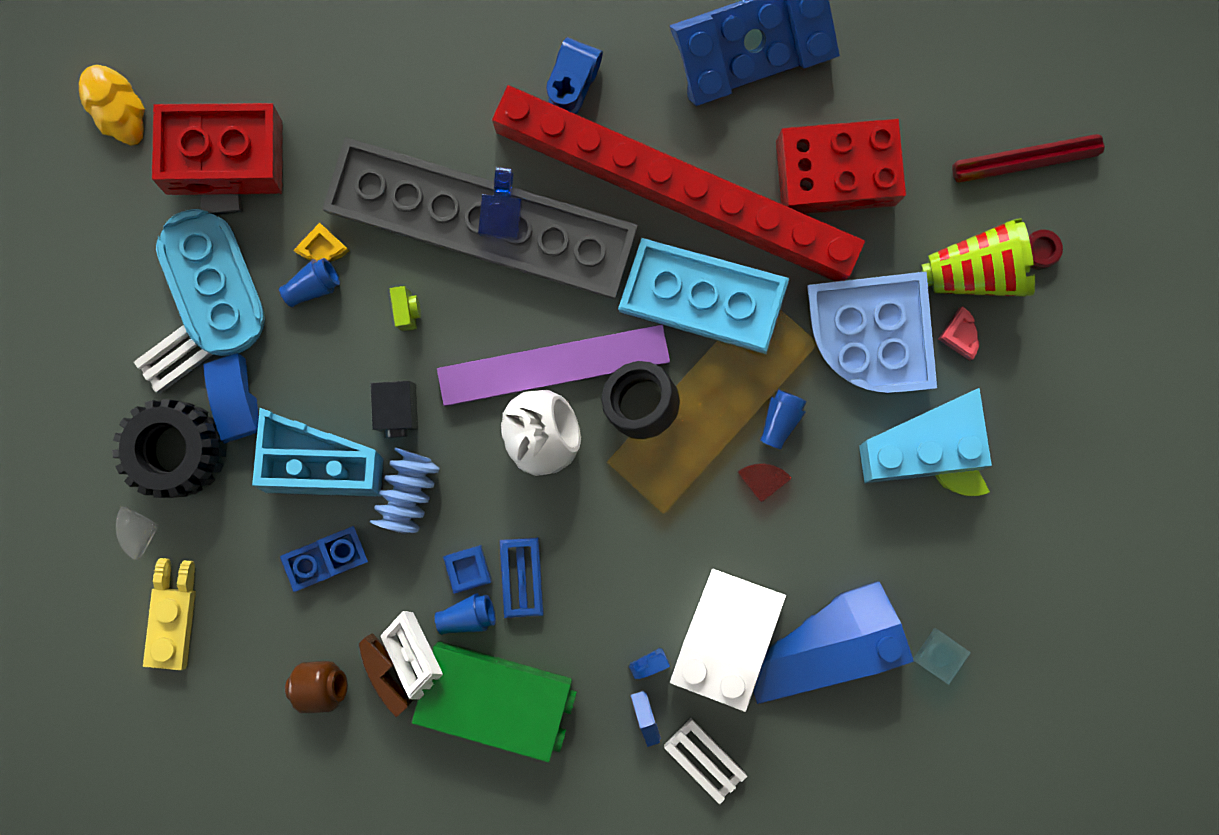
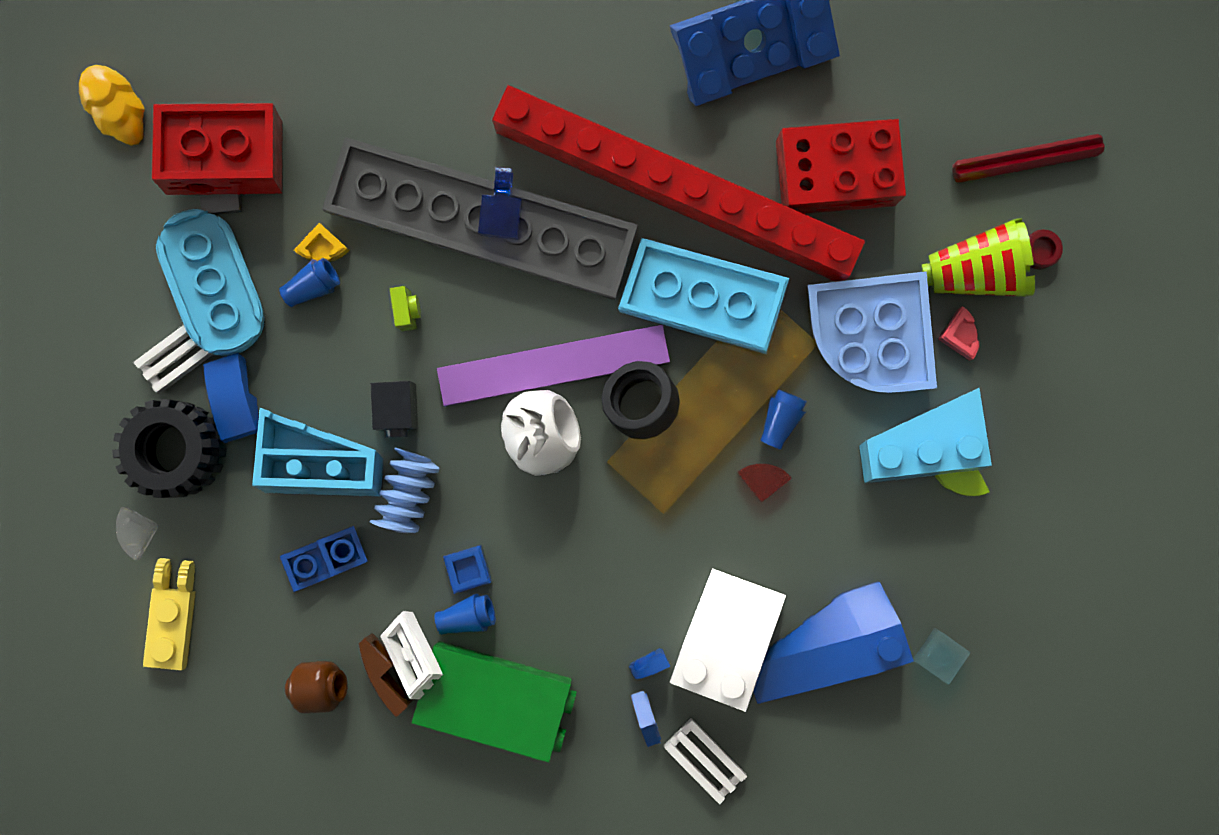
blue tile [500,537,544,618] -> none
blue piece [546,37,603,114] -> none

